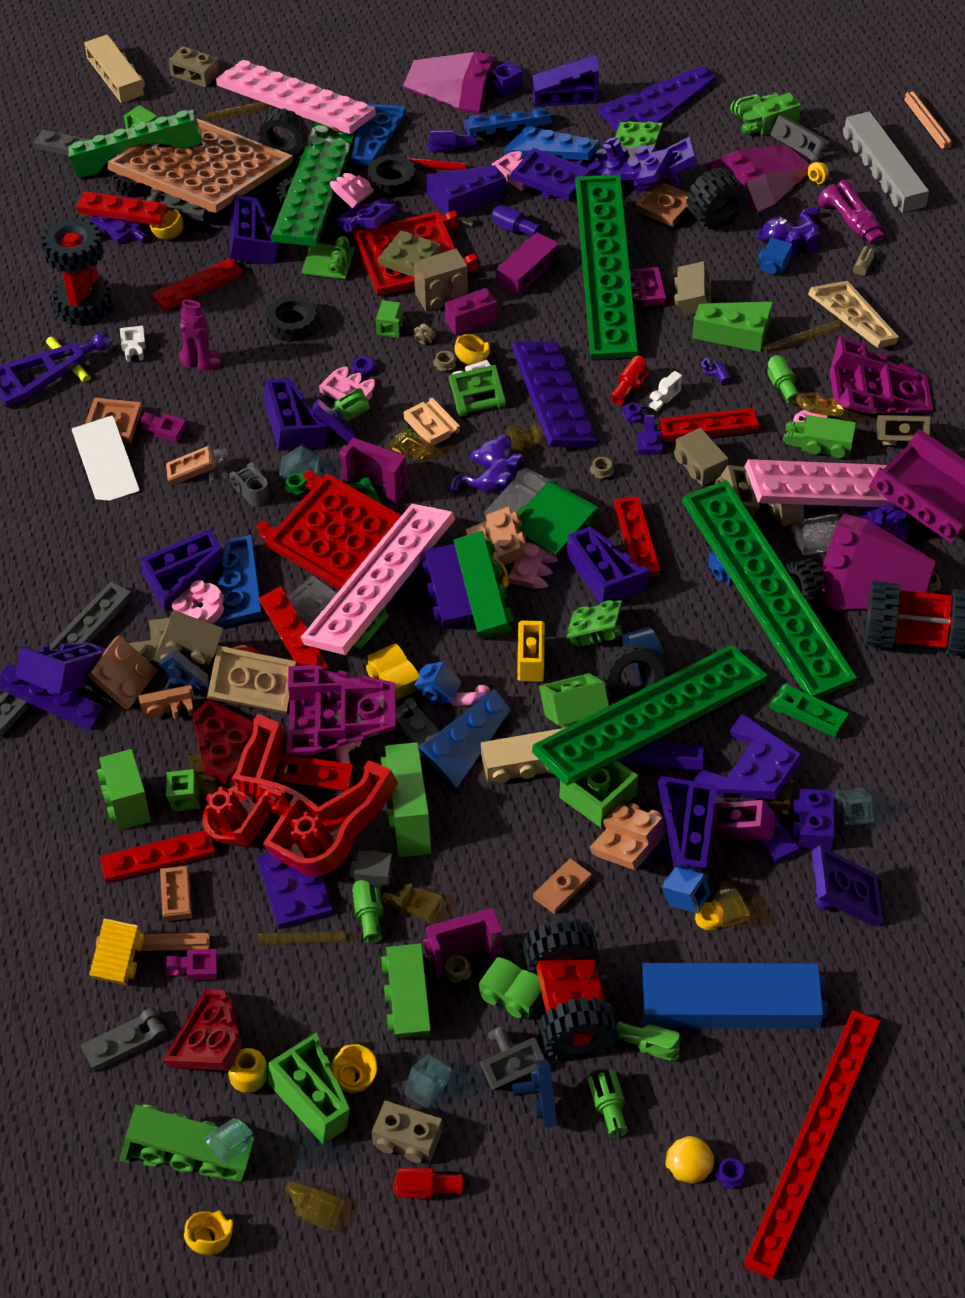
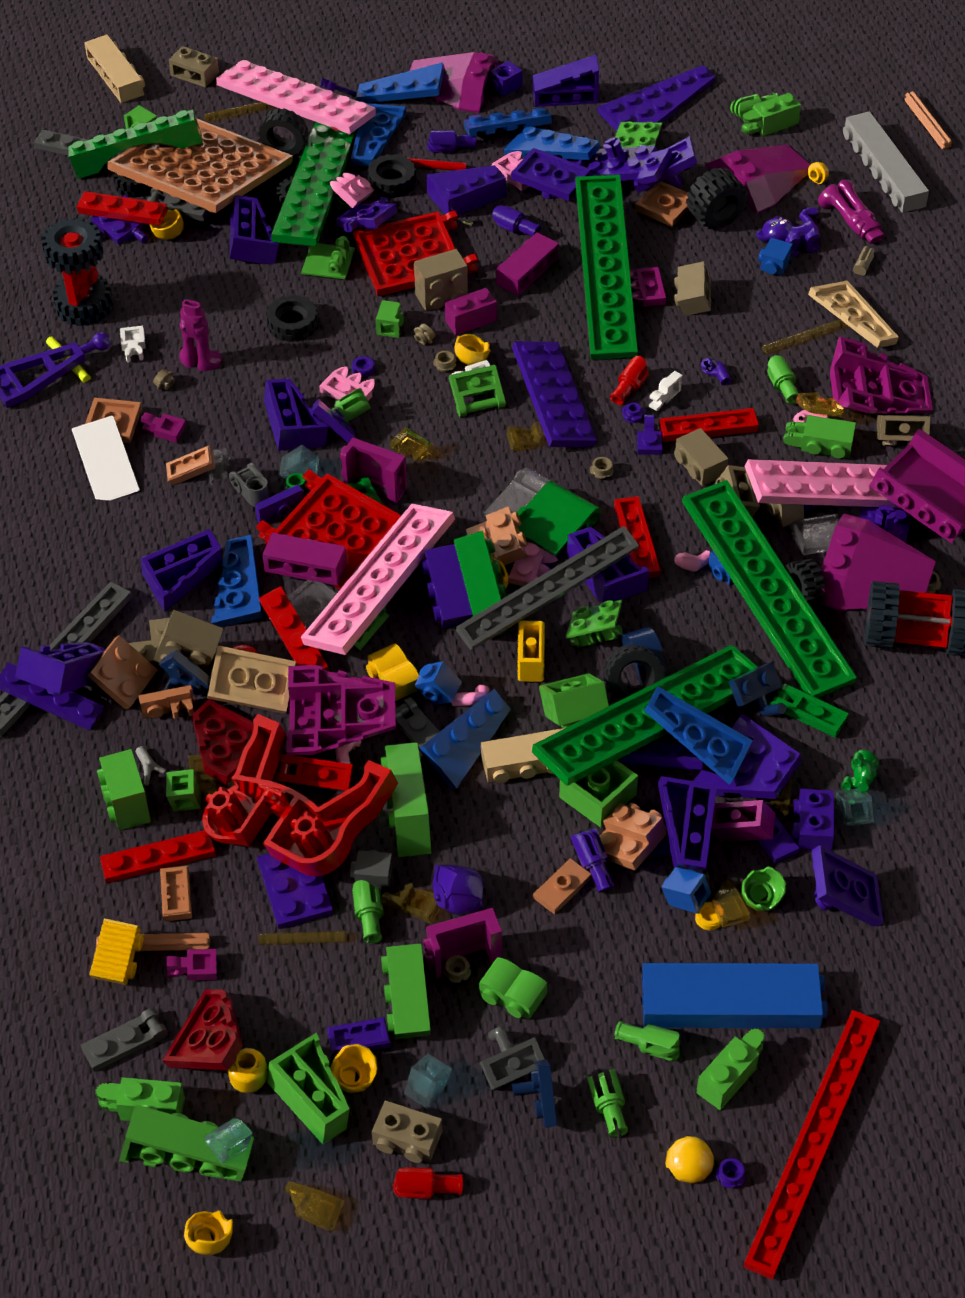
red plate [152,258,243,311] -> none
bright pink plate [172,580,225,624] -> none
olive plate [378,231,441,277] -> none
light nougat plate [404,398,460,447] -> none
dark purple animal [450,434,526,495] -> none
black plate [523,919,619,1061] -> none
bright green wedge [692,302,773,352] -> none
dark grey plate [770,115,829,162] -> none
none -> bright green hinge [95,1077,185,1121]
none -> light grey bar [135,746,166,786]
none -> dark tan plate [153,369,175,390]
none -> dark purple plate [255,485,303,523]
none -> magenta brick [262,533,347,586]
none -> dark purple piece [319,78,356,95]
none -> dark purple plate [327,1017,391,1058]
none -> blue wing [356,62,445,103]
none -> dark purple helmet [433,865,483,915]
none -> dark grey plate [456,526,639,651]
none -> dark purple arm [571,828,615,893]
none -> blue wing [644,687,753,785]
none -> bright pink arm [674,550,710,572]
none -> bright green hinge [696,1028,765,1110]
none -> dark blue plate [728,662,786,716]
none -> bright green hair [741,867,787,912]
none -> green piece [841,750,879,792]

